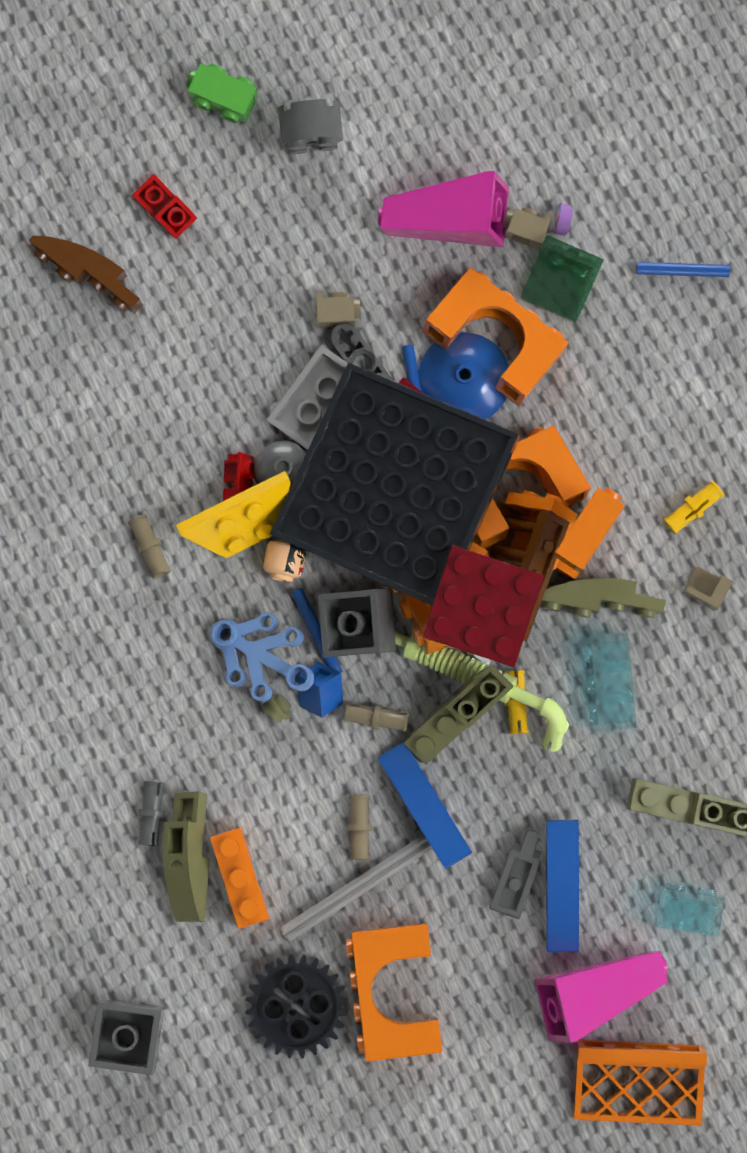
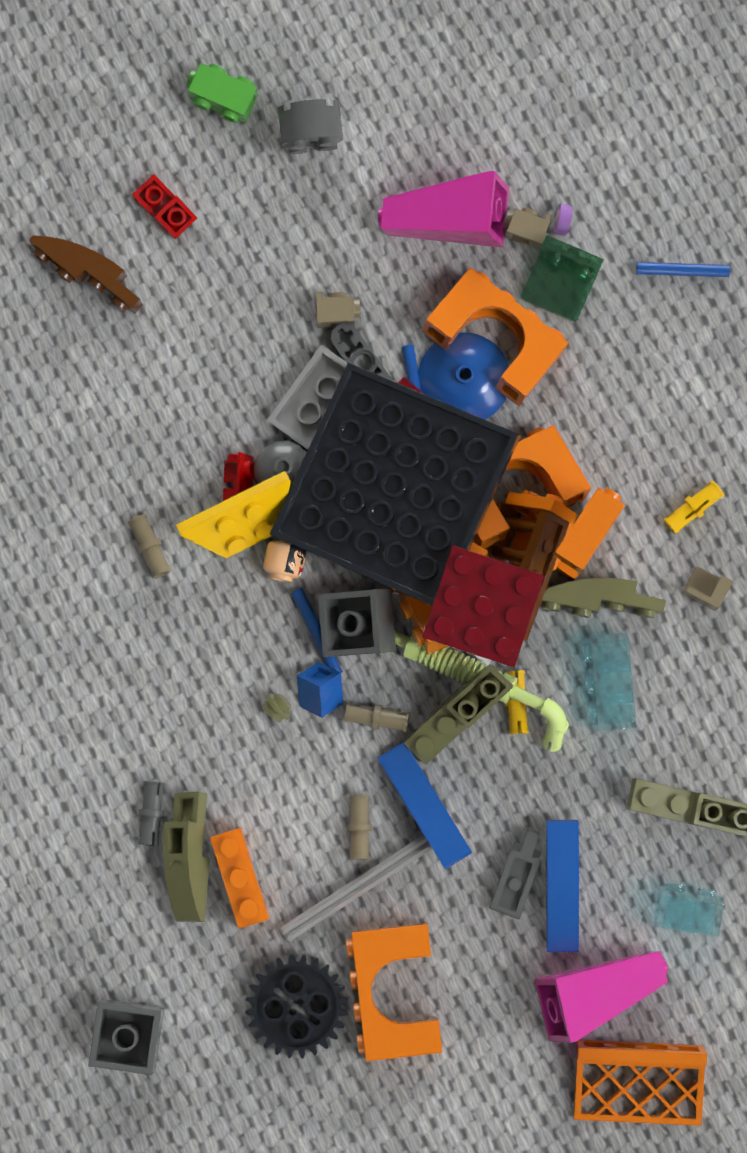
medium blue plant [211,612,314,702] -> none

